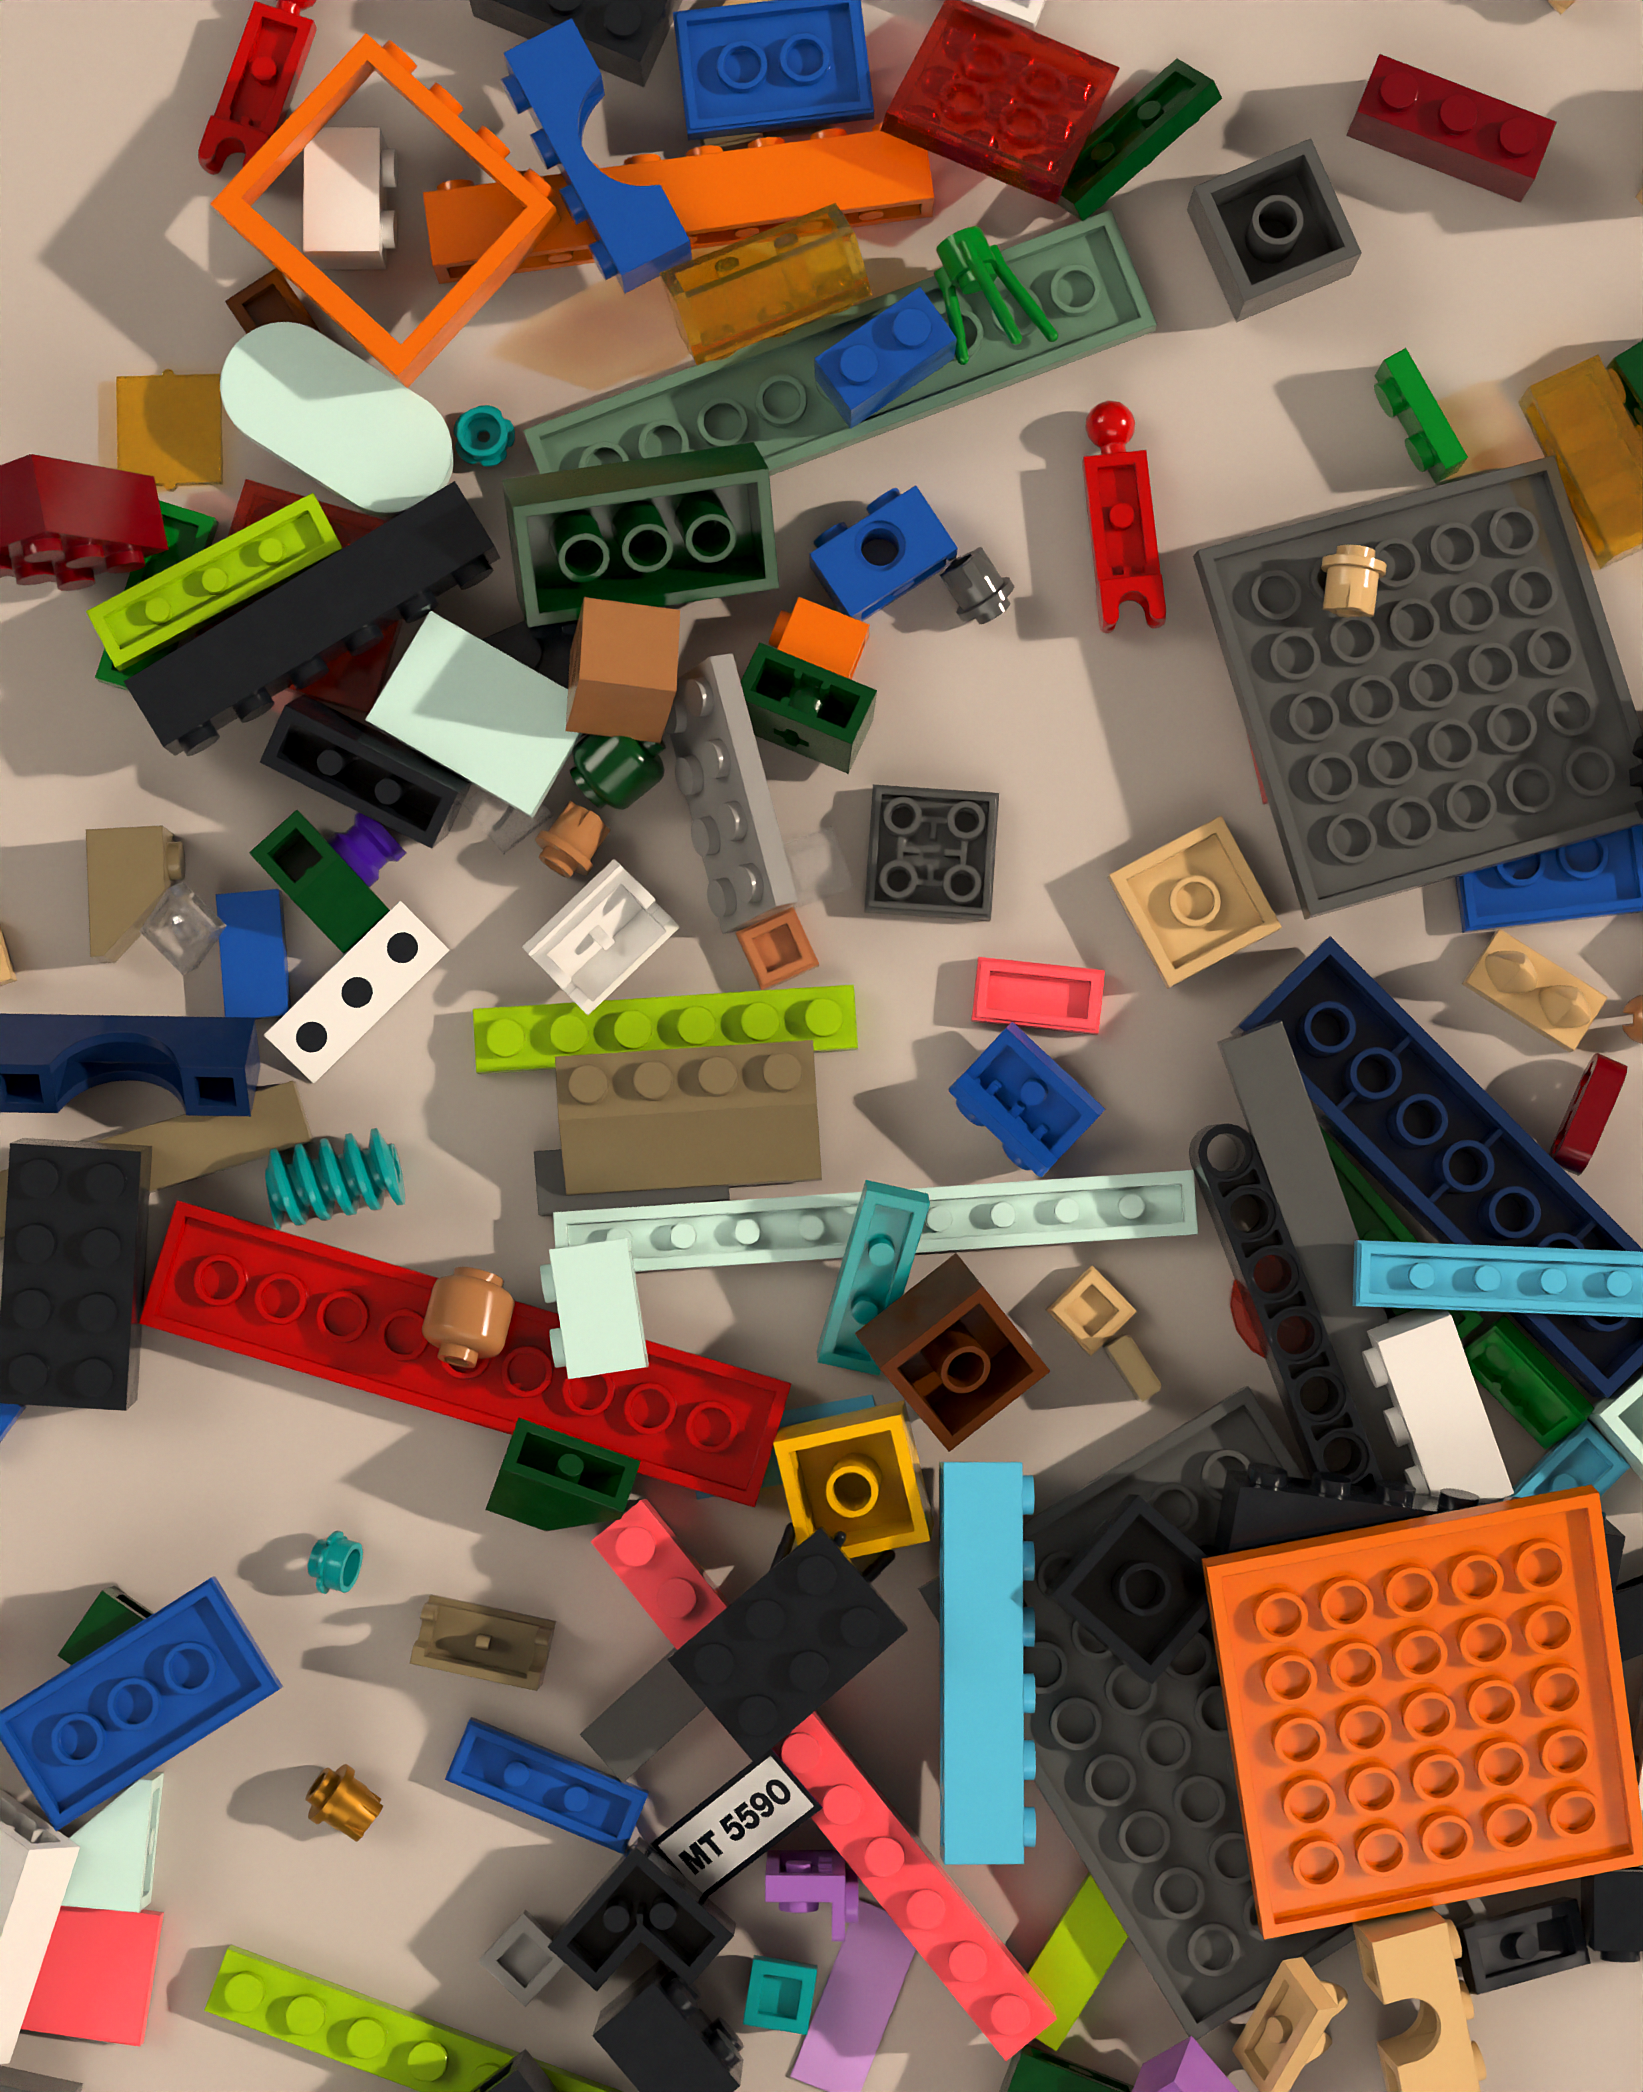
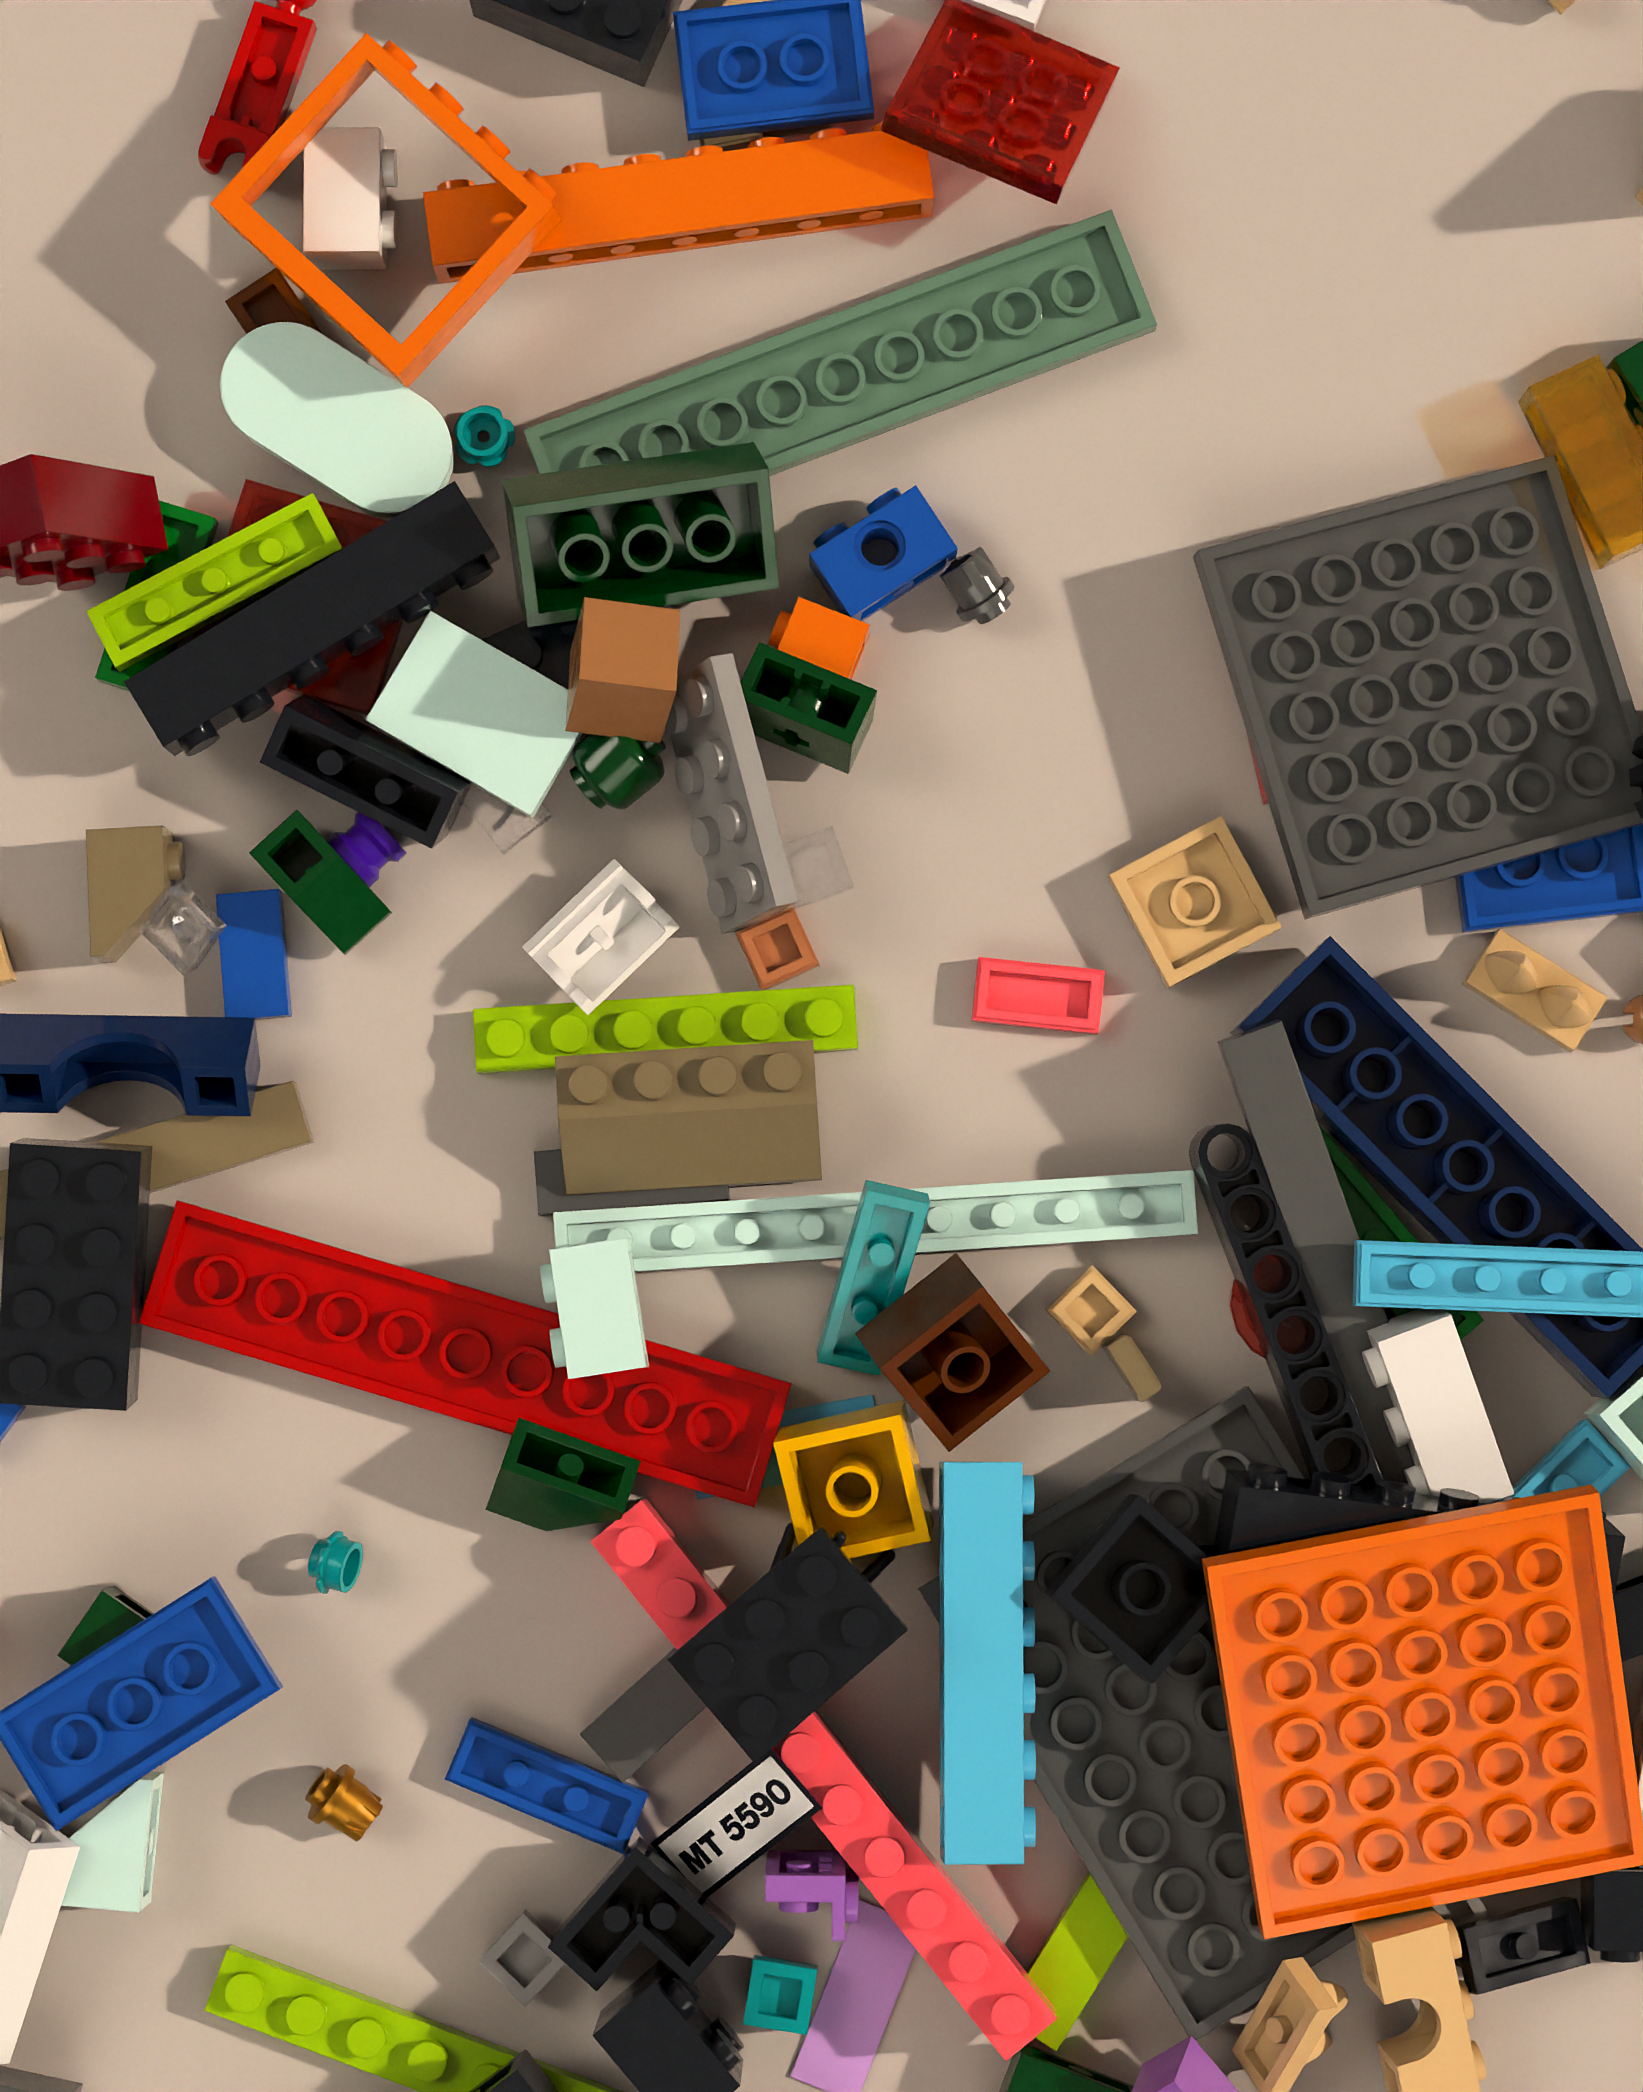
coral tile [21,1906,164,2047] -> none
clear yellow piece [116,369,223,492] -> none
white sticker [264,901,449,1083] -> none
teal piece [265,1128,405,1230] -> none
dark tan hinge [409,1594,556,1691] -> none
medium nougat head [422,1267,515,1368] -> none
blue arch [501,18,692,294] -> none
medium nougat hose [535,801,611,878] -> none
clear yellow brick [659,203,872,366] -> none
blue brick [814,287,957,429] -> none
dark grey tile [864,784,999,921] -> none
green plant [934,226,1058,365] -> none
blue bracket [948,1022,1106,1177] -> none
dark green plate [1038,58,1222,221] -> none
red plate [1082,400,1166,633] -> none
dark grey brick [1187,138,1362,323] -> none
tan hose [1321,545,1387,618] -> none
dark red brick [1346,54,1557,203] -> none
green plate [1374,348,1468,484] -> none
green plate [1463,1315,1594,1450] -> none
dark red beam [1549,1053,1628,1176] -> none

